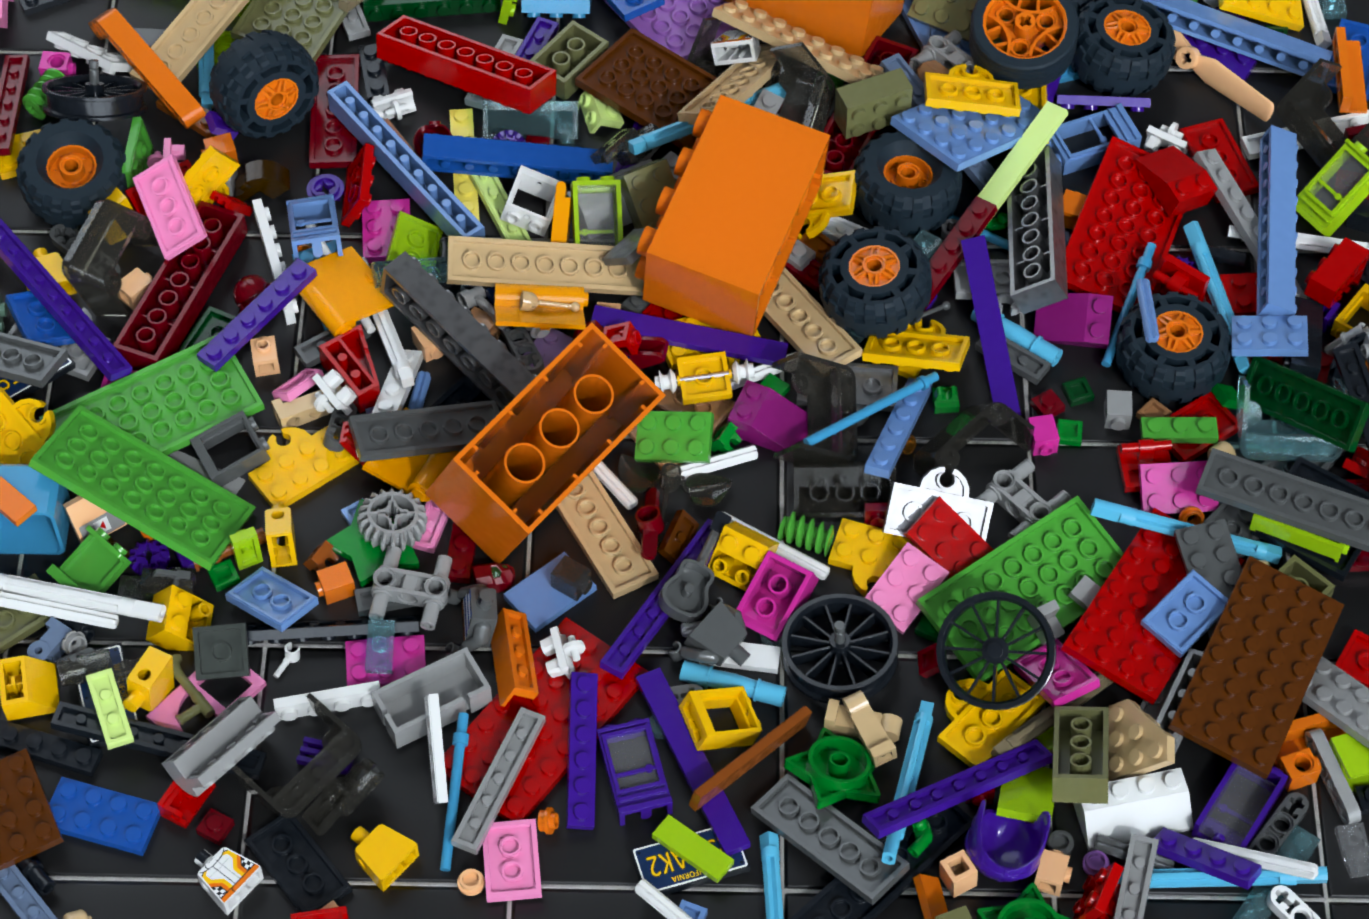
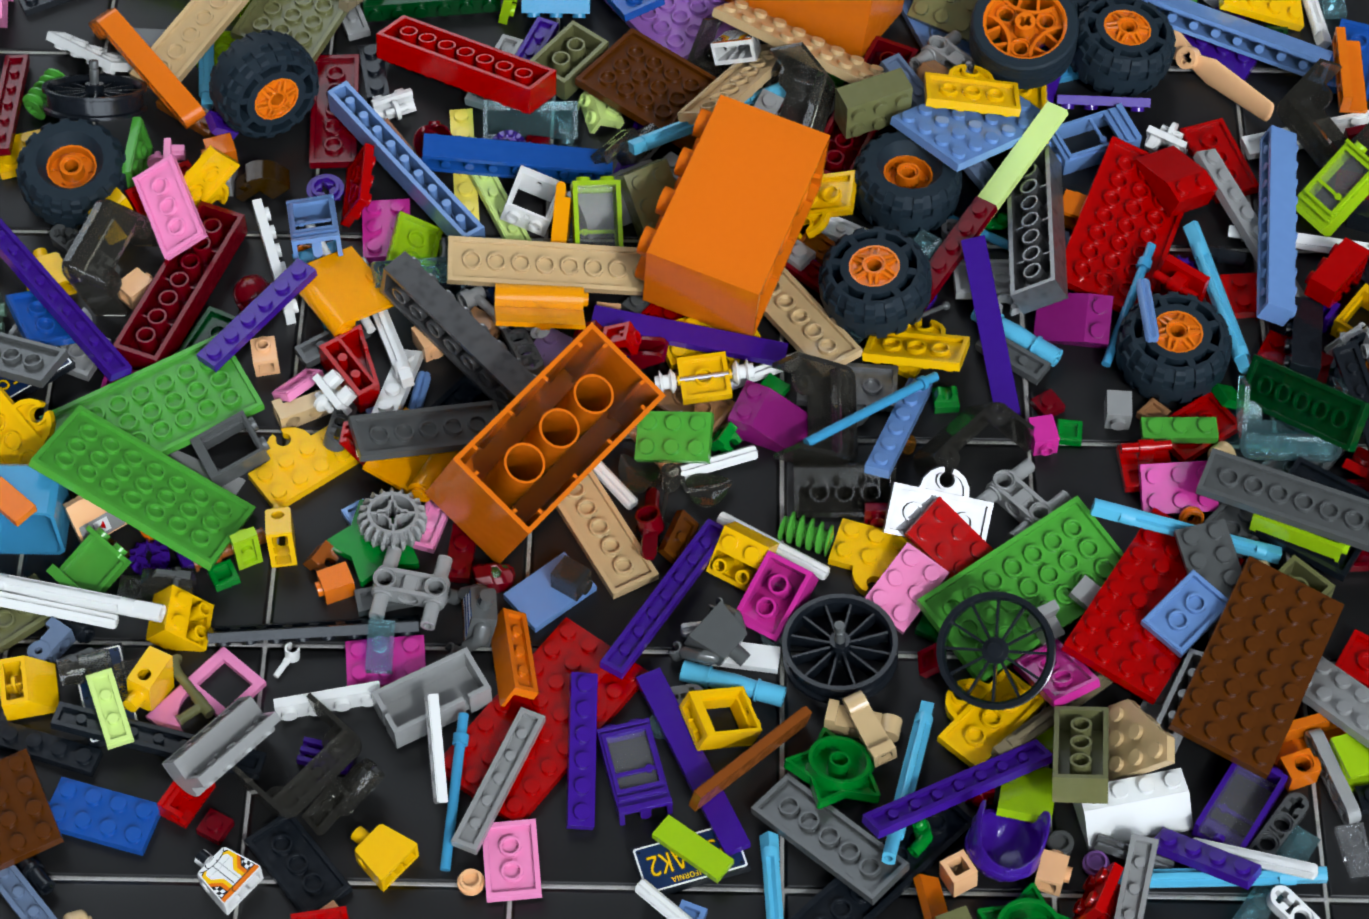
dark pink brick [38,51,76,76] -> none
light grey plate [61,631,87,655] -> none
pearl dark grey plate [192,623,251,681] -> none
red tile [209,190,254,217] -> none
medium blue tile [225,566,319,632] -> none
tan hinge [520,291,580,312] -> none
orange plate [537,807,559,835] -> none
white hips [540,626,586,680] -> none
dark grey tile [602,227,658,266] -> none
dark grey piece [658,510,732,623] -> none
dark green tile [1061,376,1095,407] -> none
medium blue plate [1231,315,1308,357] -> none

